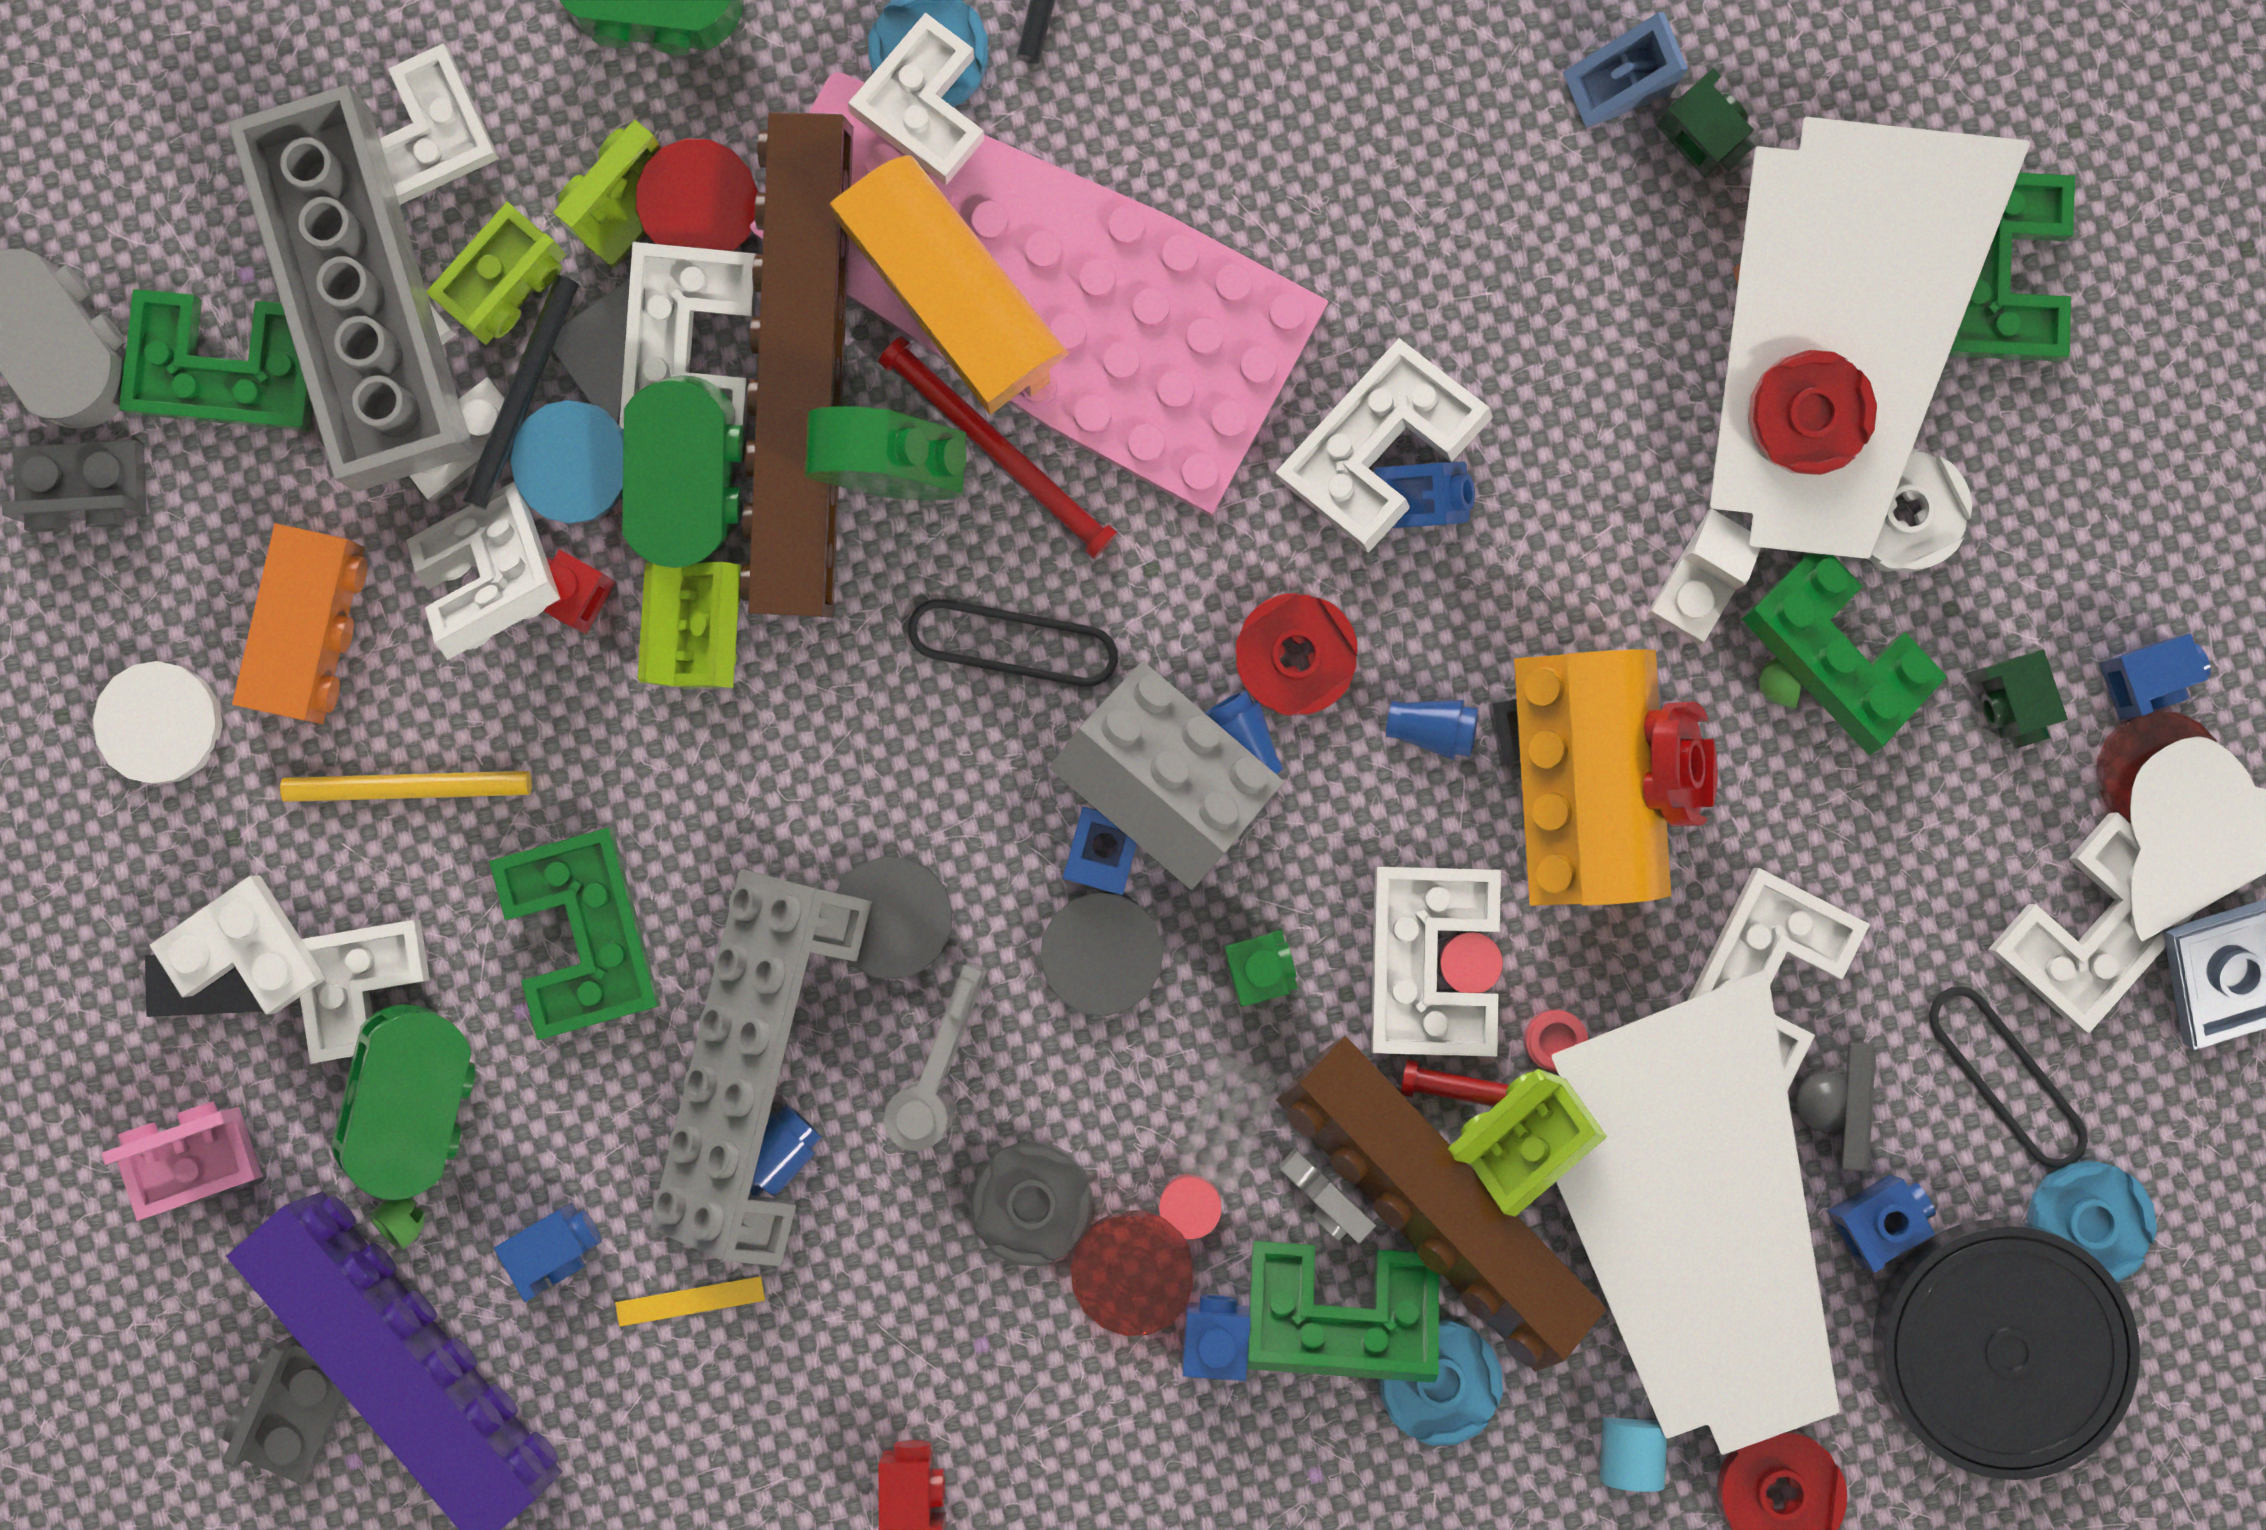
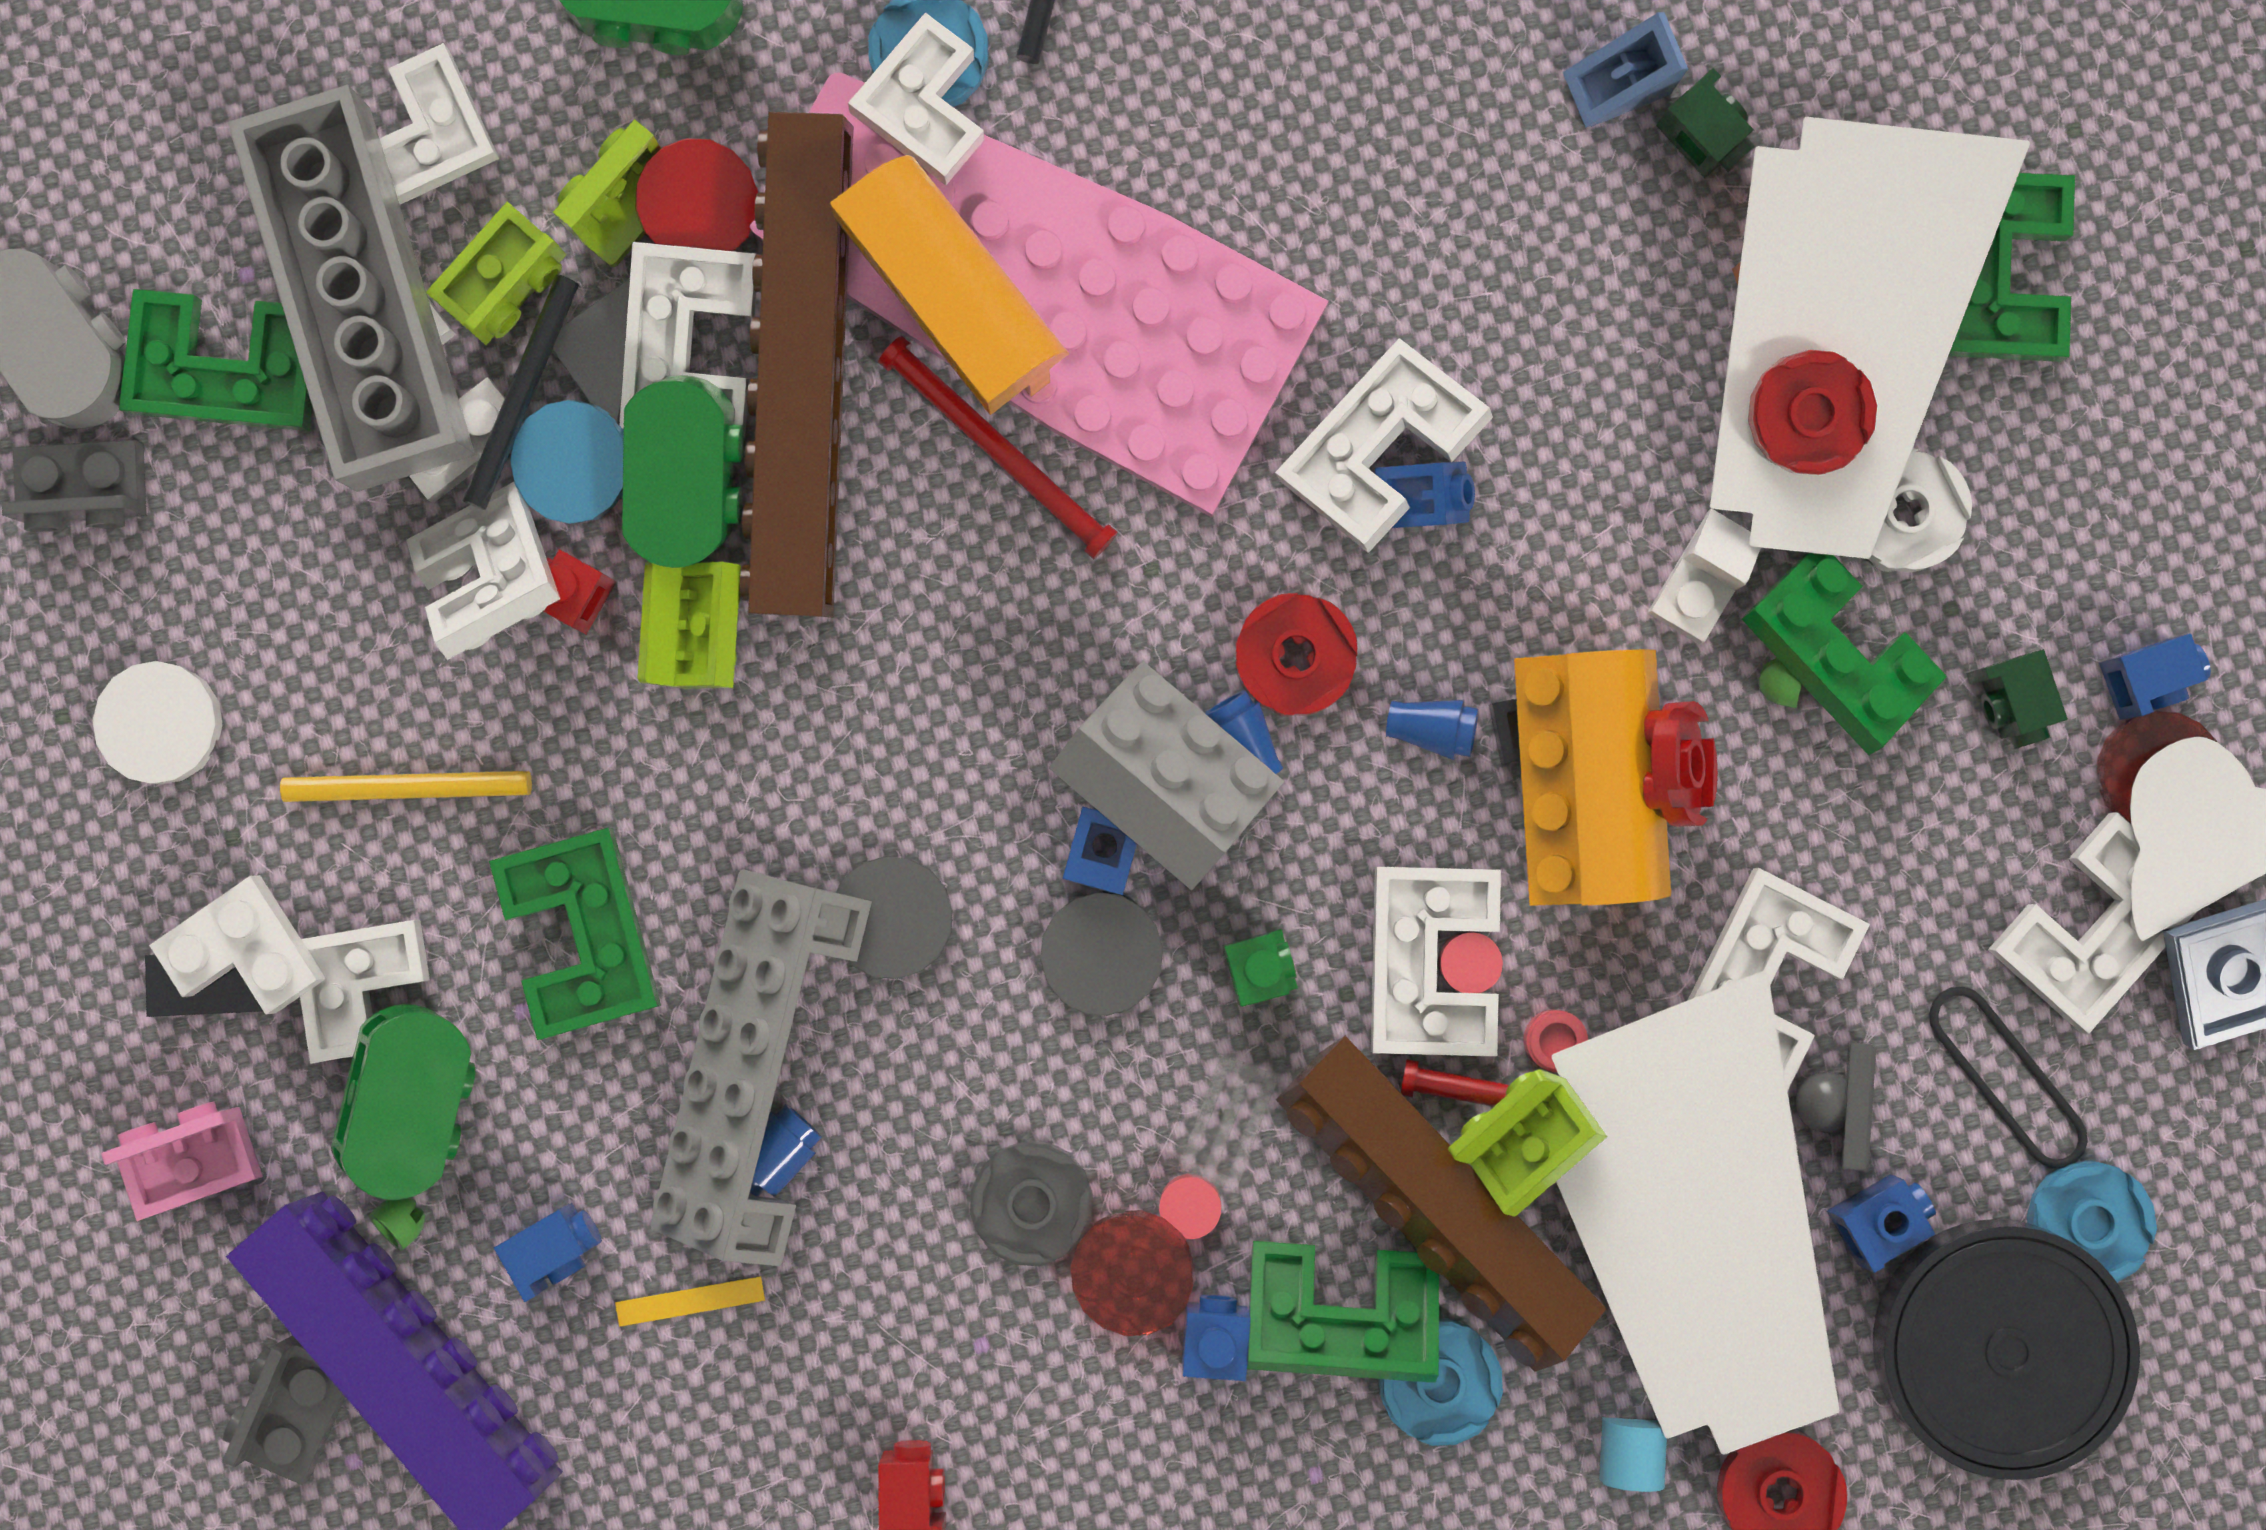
orange brick [232,523,368,725] -> none
green brick [804,407,967,500] -> none
light grey piece [883,962,988,1152] -> none
black piece [908,599,1118,687] -> none
light grey plate [1278,1148,1376,1244] -> none

